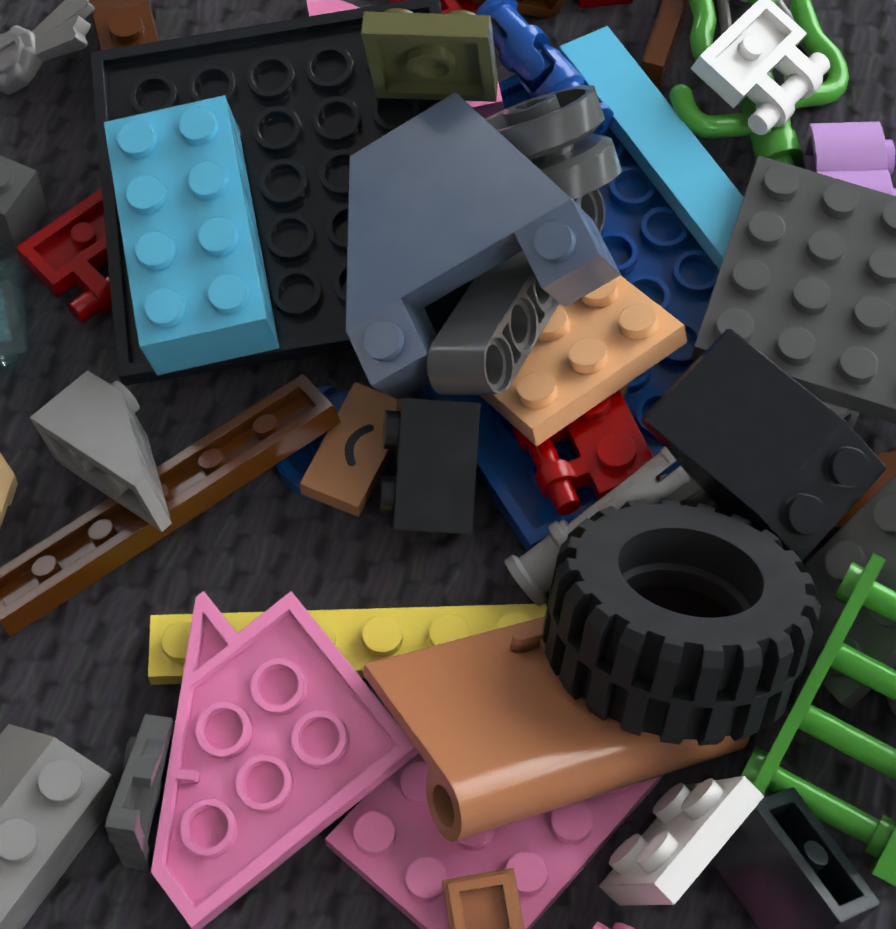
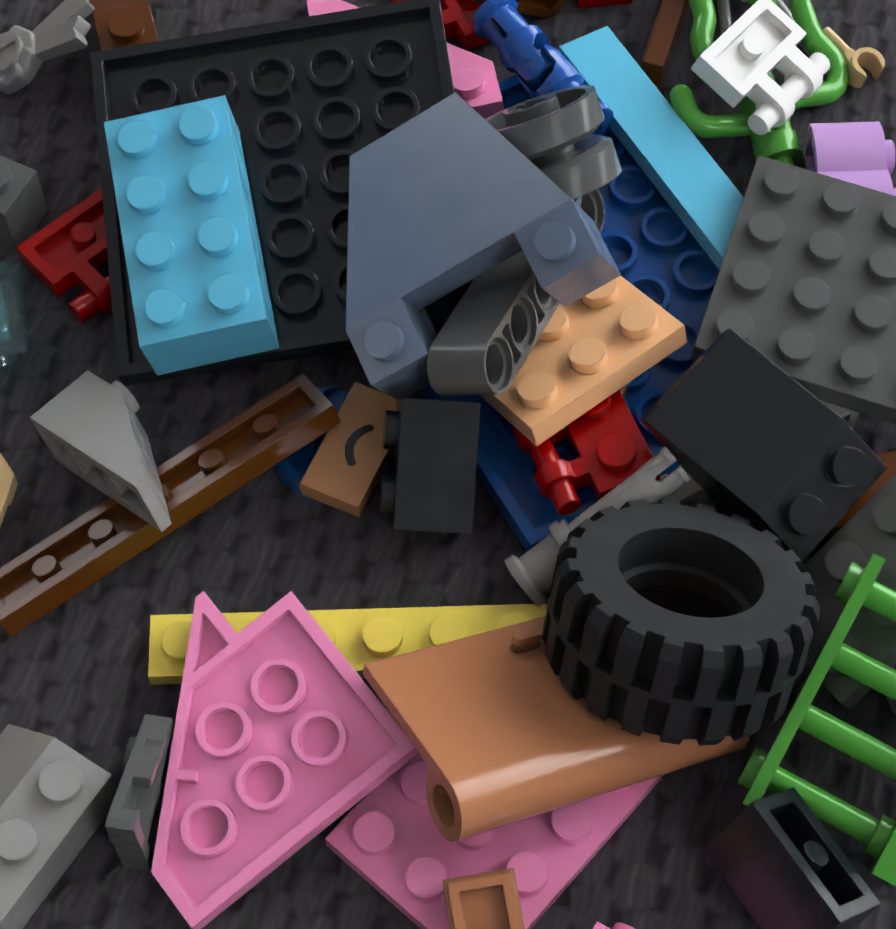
olive plate [361,8,498,102] -> none
white plate [599,776,764,906] -> none
none -> tan hand [822,27,885,88]

